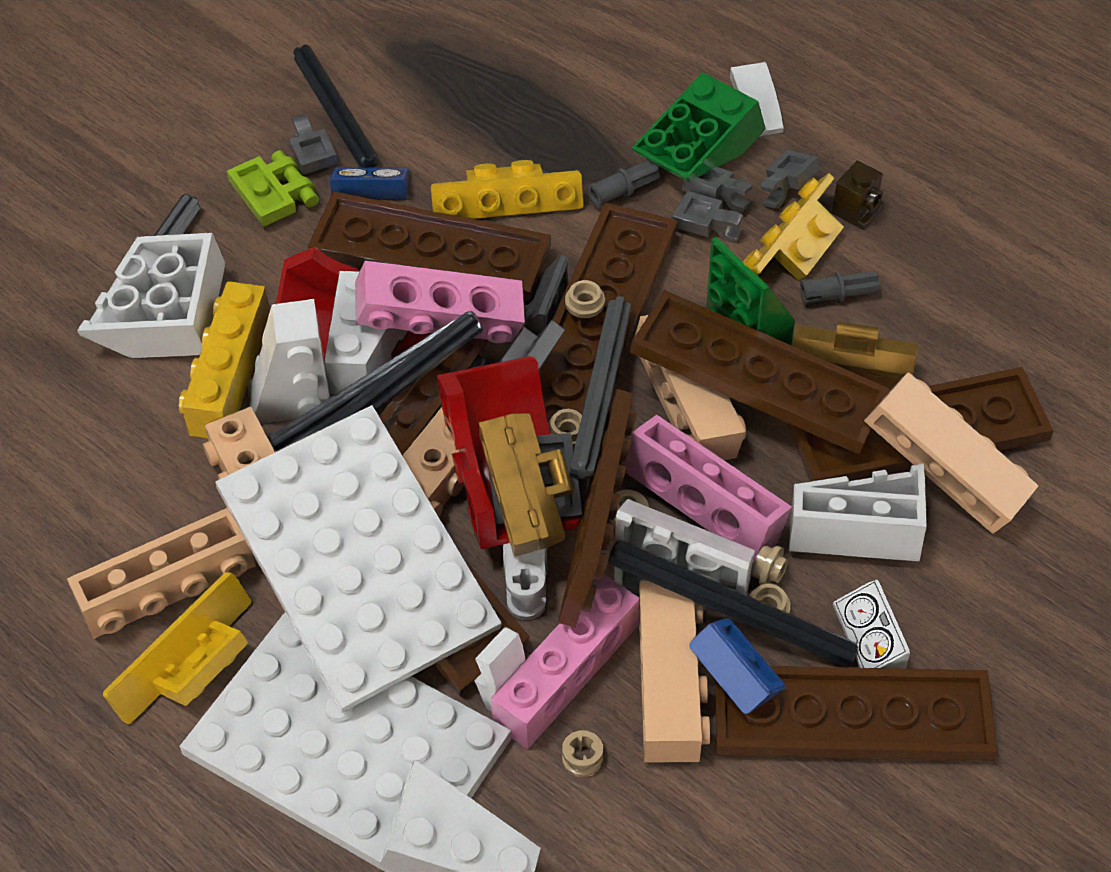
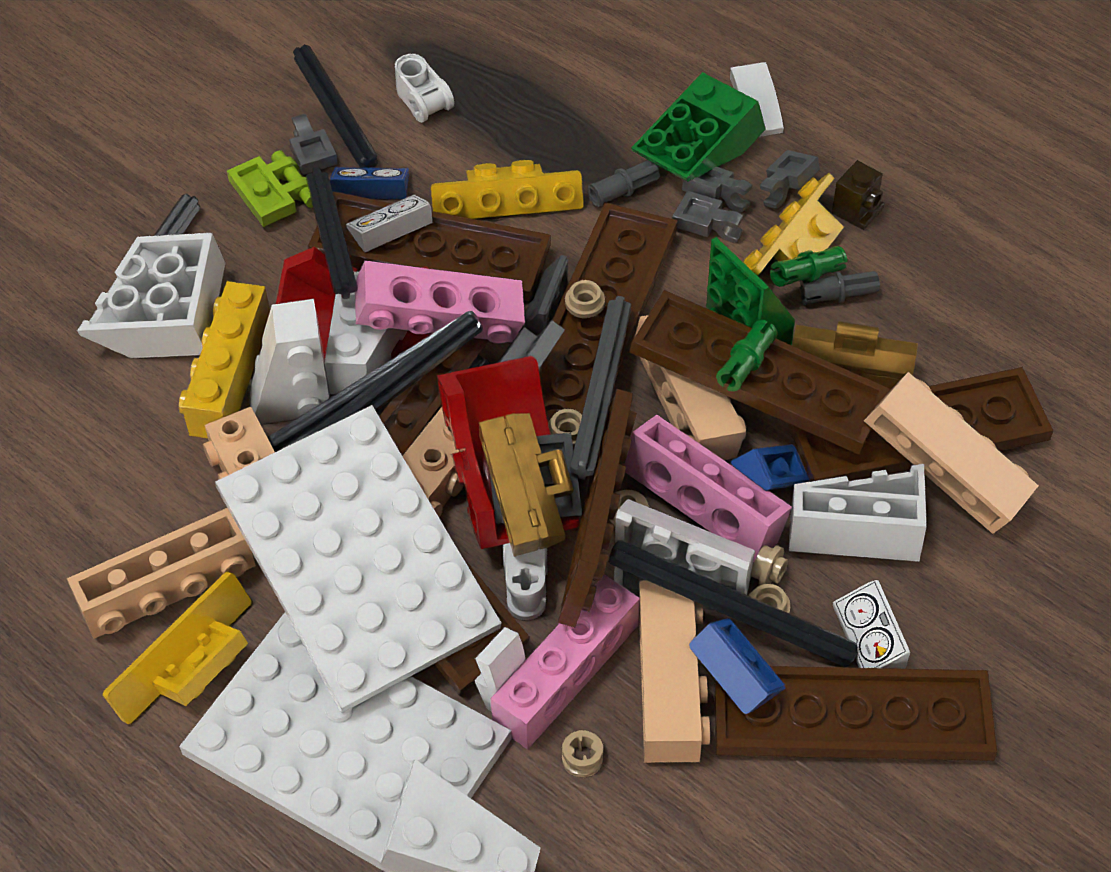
none -> black axle [306,167,358,299]
none -> white slope [346,195,433,253]
none -> white piece [395,54,455,123]
none -> green pin [716,320,778,391]
none -> blue slope [731,444,809,491]
none -> green pin [770,246,848,287]

